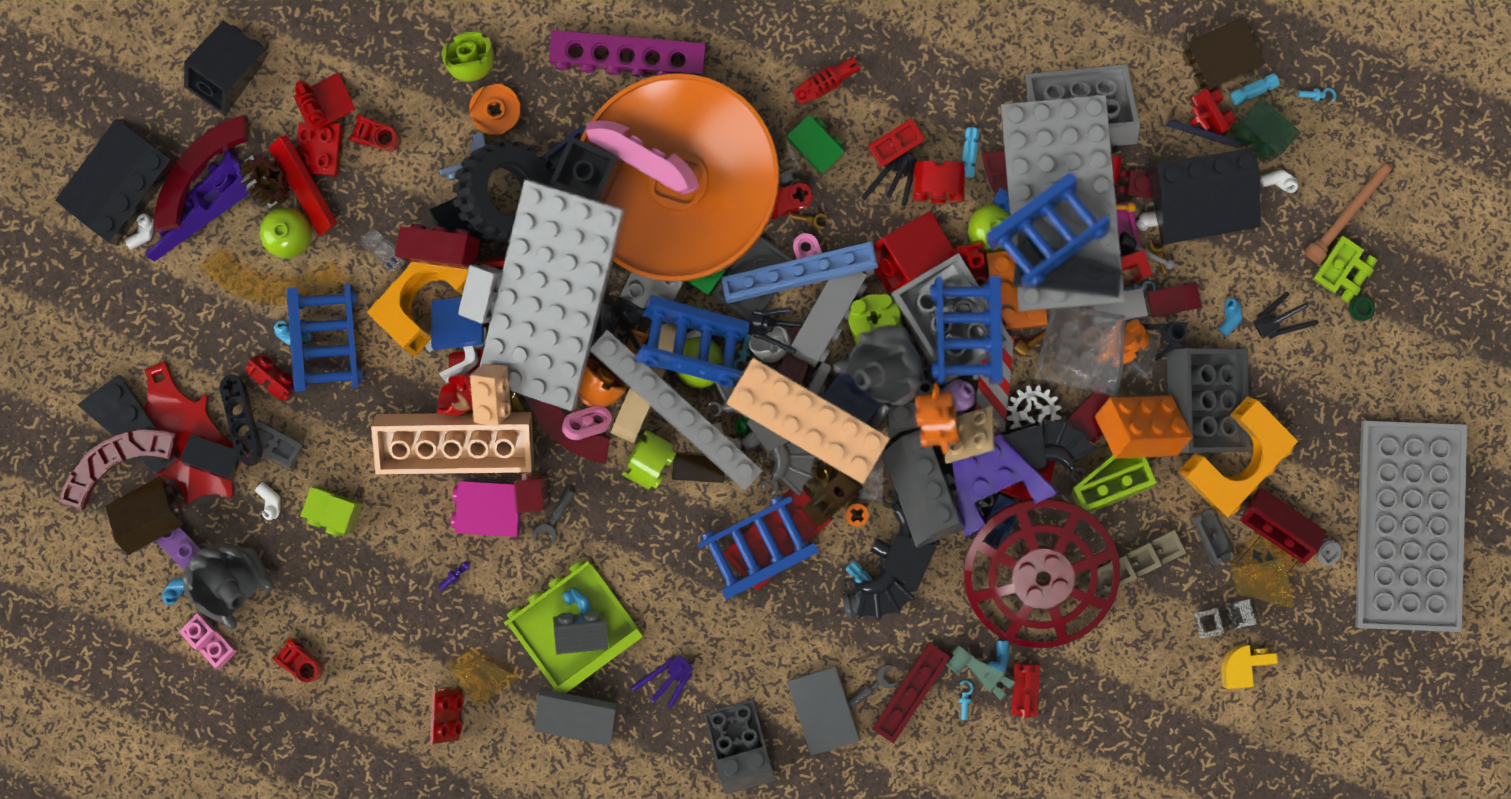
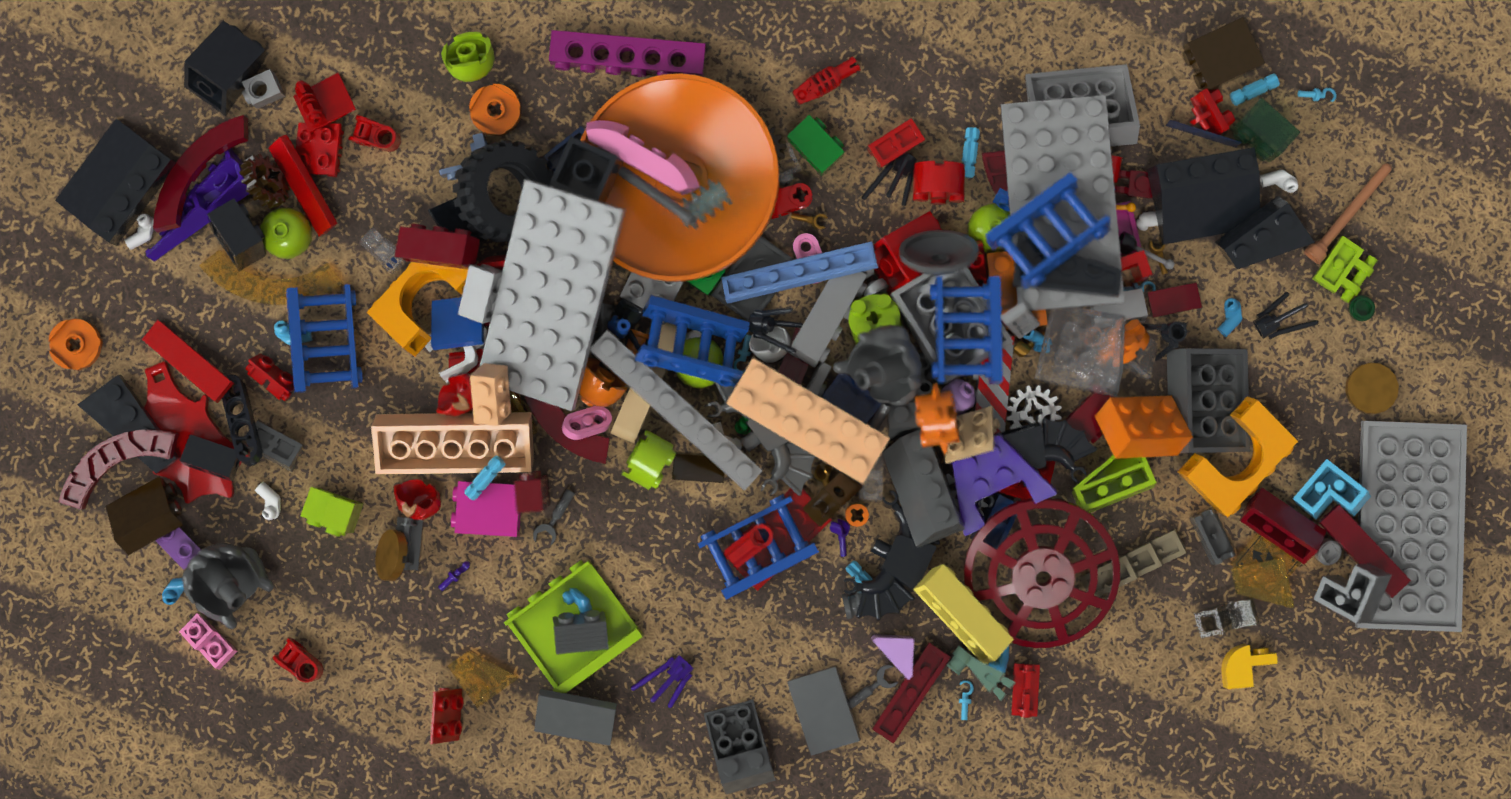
none -> orange plate [48,319,103,370]
none -> red tile [142,320,234,403]
none -> black brick [207,199,265,271]
none -> light grey brick [242,69,285,109]
none -> pearl gold tile [375,529,408,581]
none -> red hair [393,479,442,520]
none -> dark grey hinge [396,517,423,570]
none -> medium azure axle [464,456,505,500]
none -> blue arm [608,315,630,339]
none -> dark grey bar [618,167,696,225]
none -> clear light blue piece [680,178,733,229]
none -> red piece [724,523,774,568]
none -> dark purple hand [830,519,850,557]
none -> light grey tile [863,278,889,296]
none -> lavender slope [871,634,914,680]
none -> dark grey dish [899,230,979,276]
none -> light yellow brick [913,564,1014,664]
none -> light grey plate [1000,302,1040,339]
none -> dark azure arm [1023,329,1049,353]
none -> black wedge [1215,196,1315,269]
none -> medium azure brick [1293,459,1371,520]
none -> dark grey brick [1314,563,1392,624]
none -> dark red tile [1318,505,1411,598]
none -> pearl gold tile [1345,363,1399,414]

